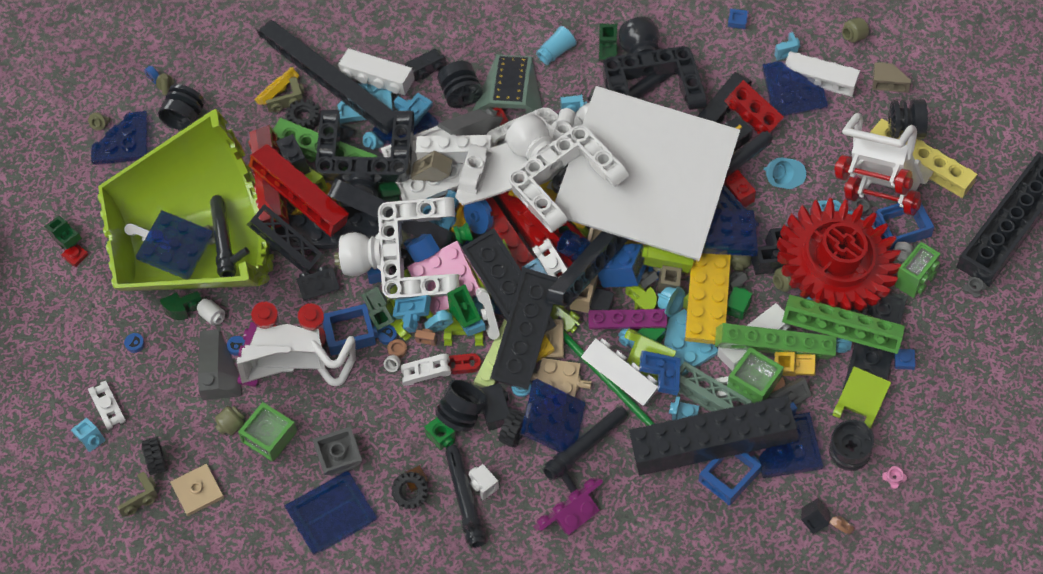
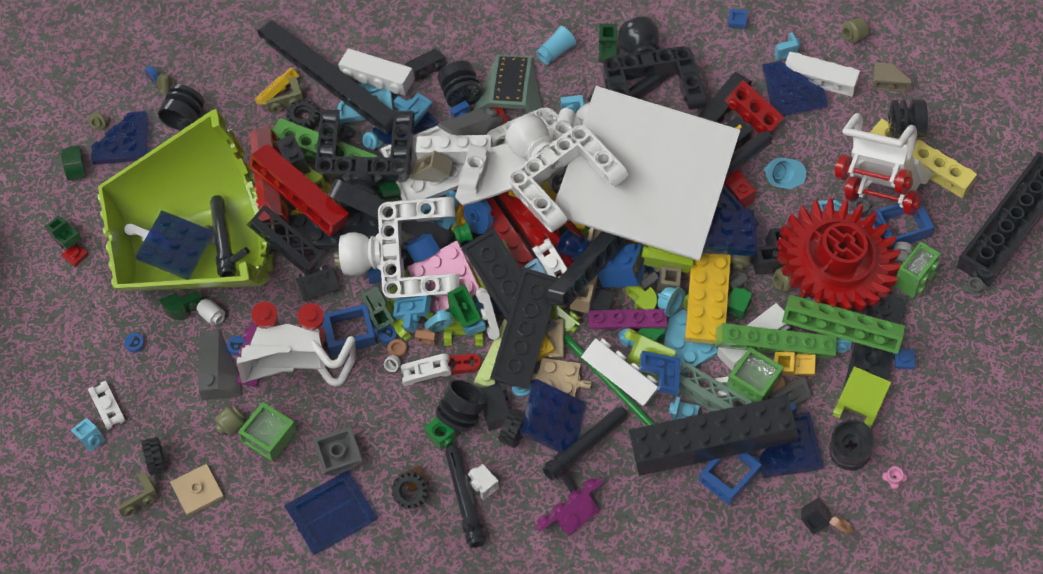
none -> dark green brick [61,145,86,181]
none -> blue plate [450,101,470,119]

